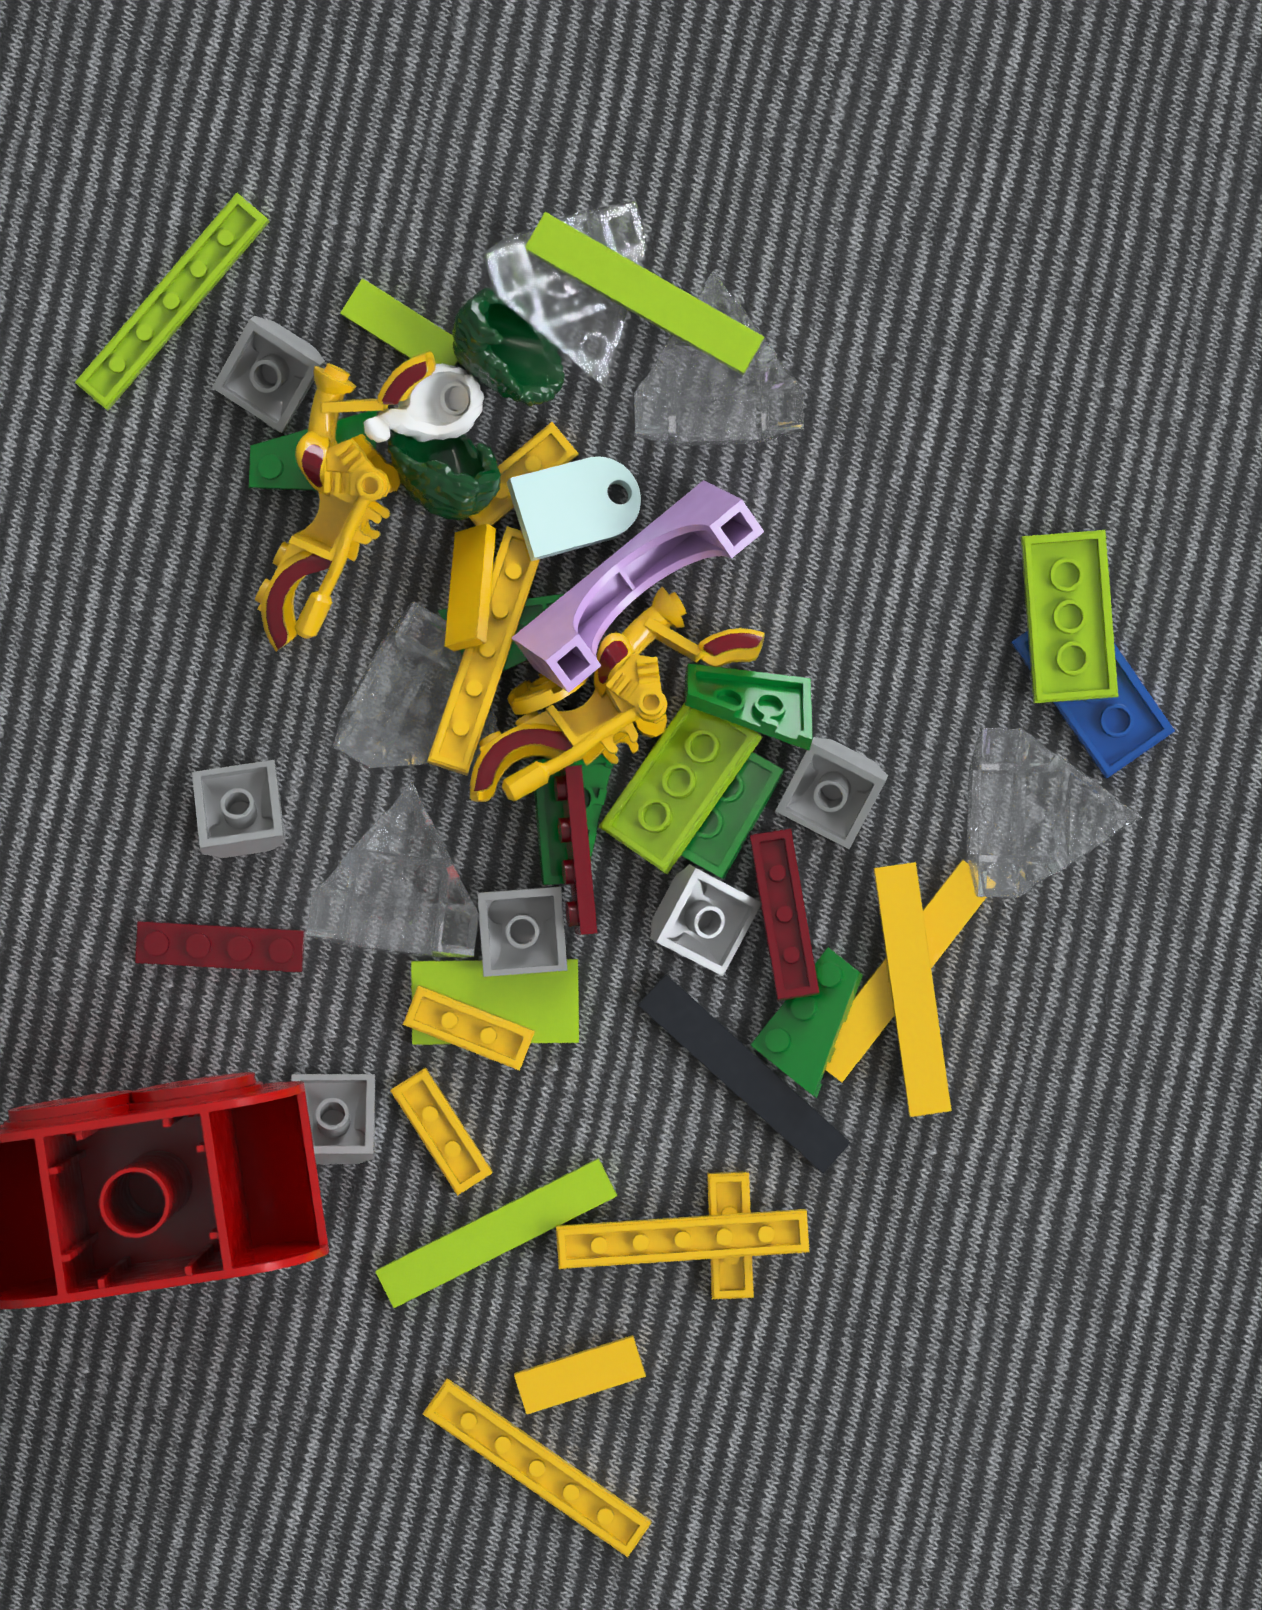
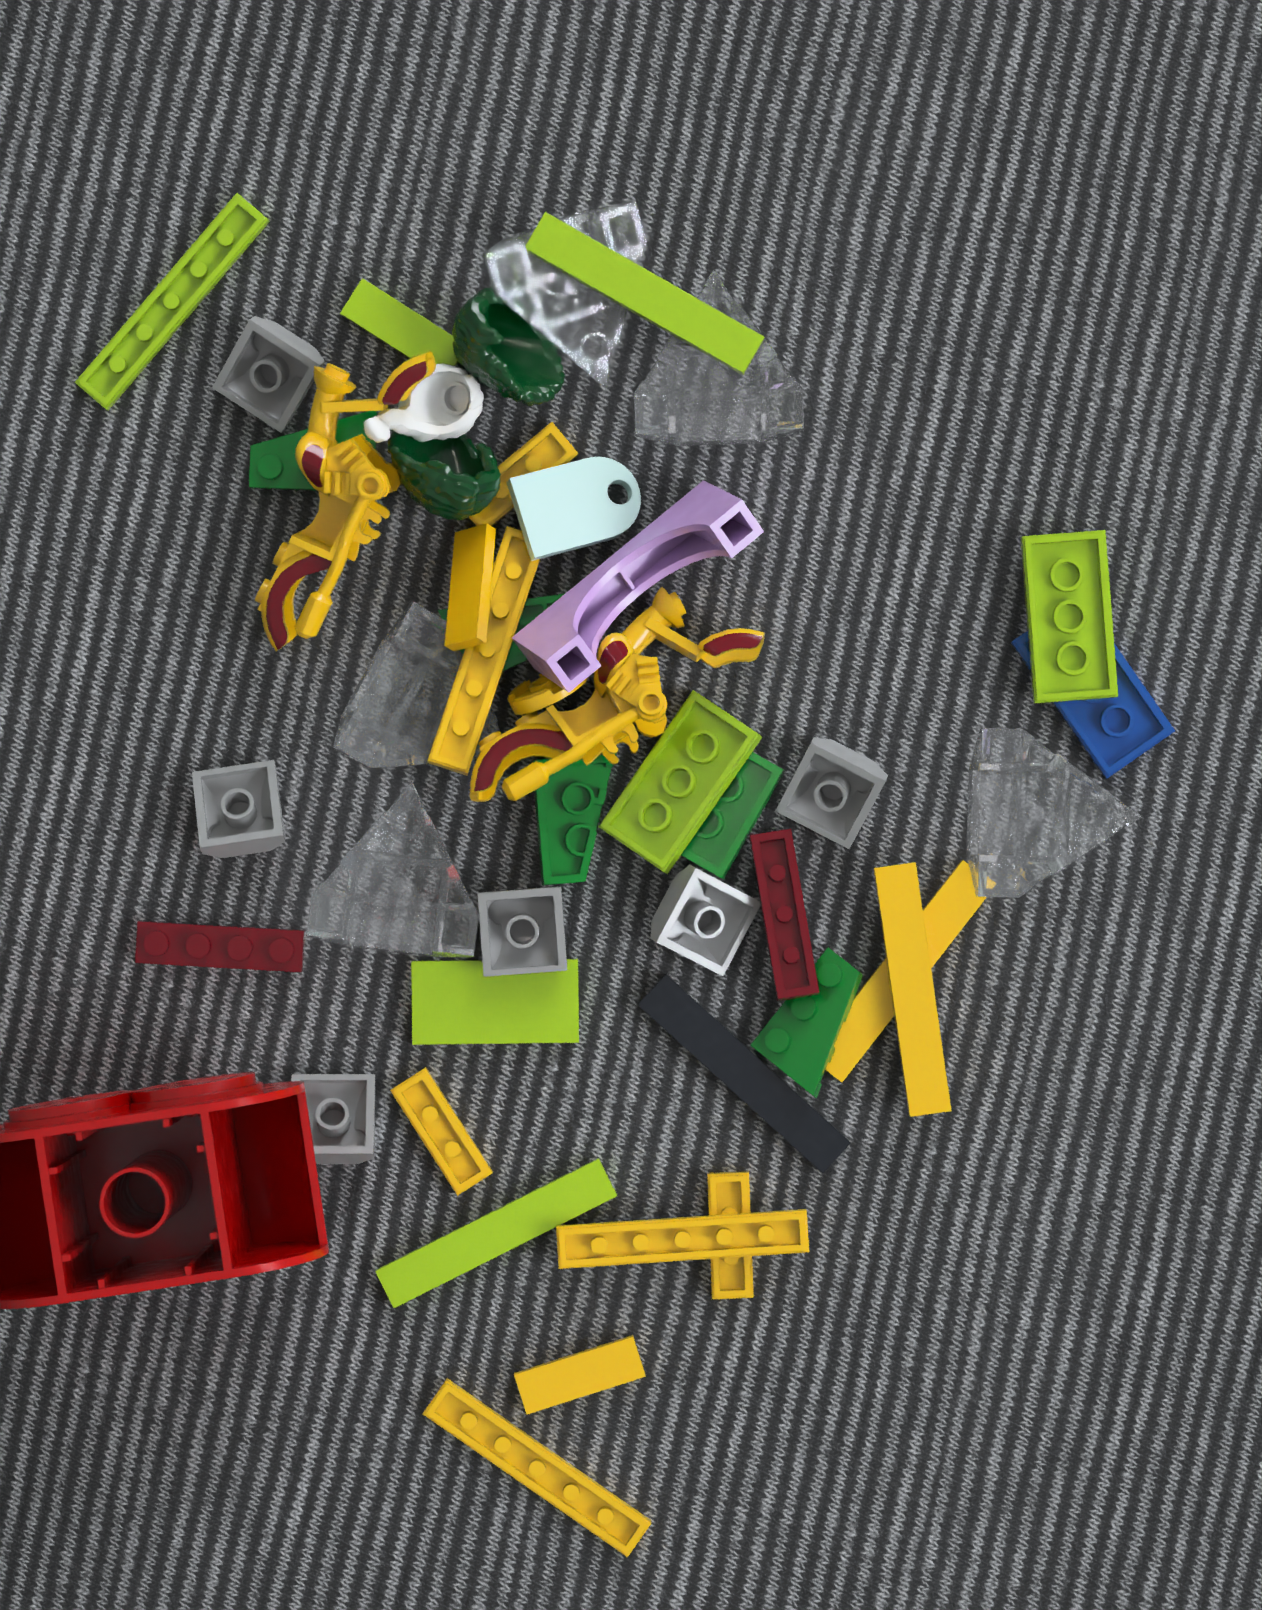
yellow tile [403,985,535,1071] -> none
dark red plate [554,765,597,935] -> none
green wing [685,663,813,751] -> none

